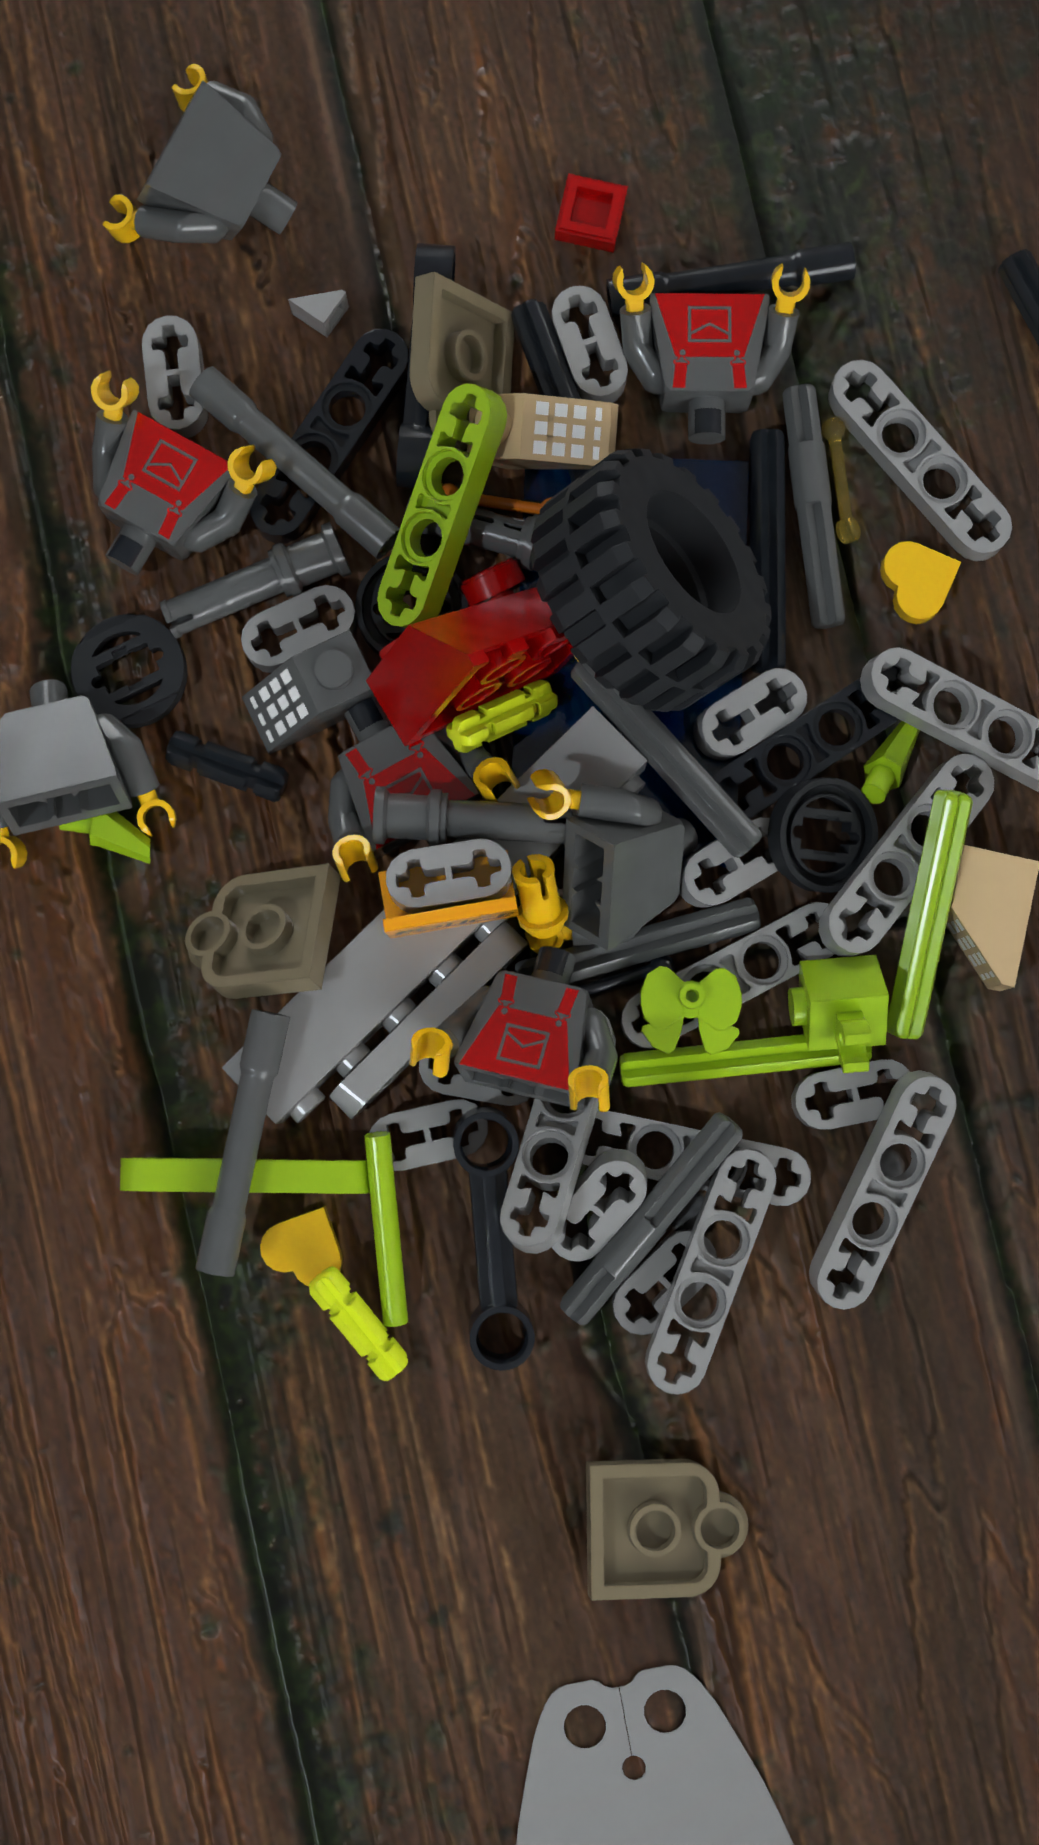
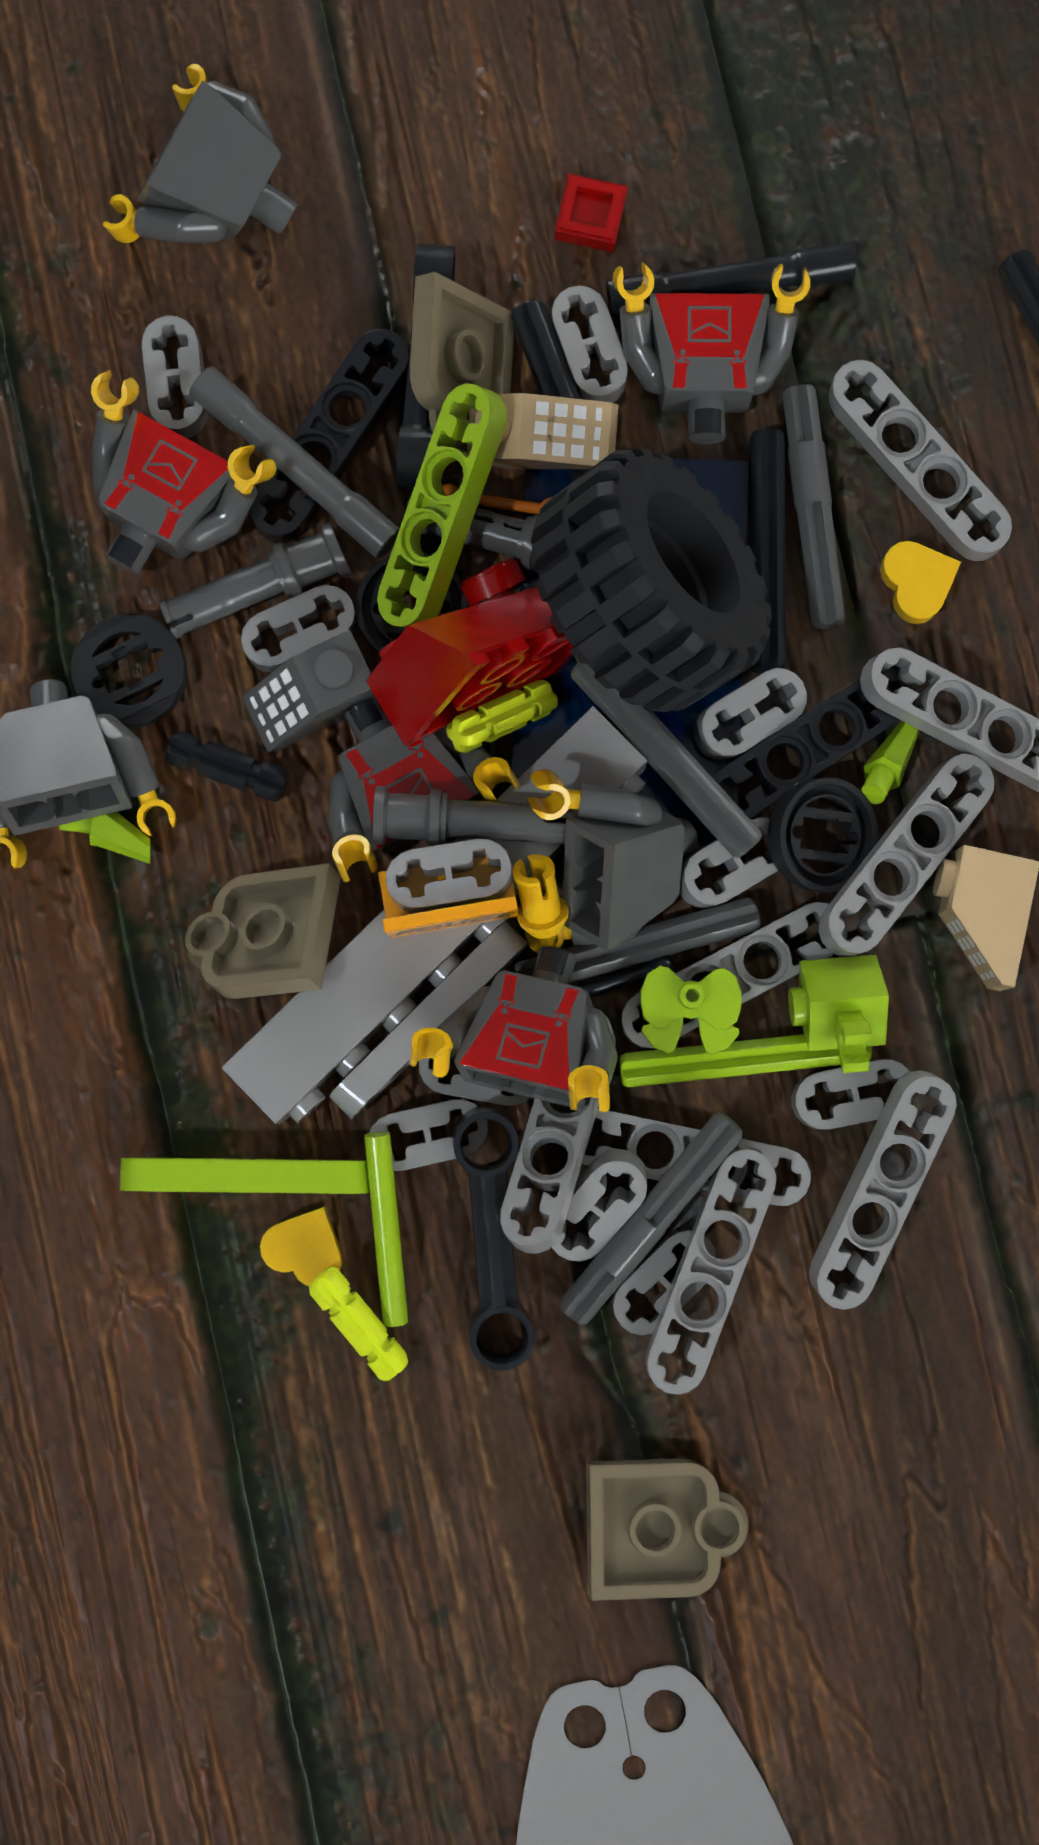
dark grey piece [195,1009,290,1277] -> none
light grey piece [288,290,349,337] -> none
clear yellow hinge [821,417,861,544] -> none
lime axle [887,789,973,1039] -> none

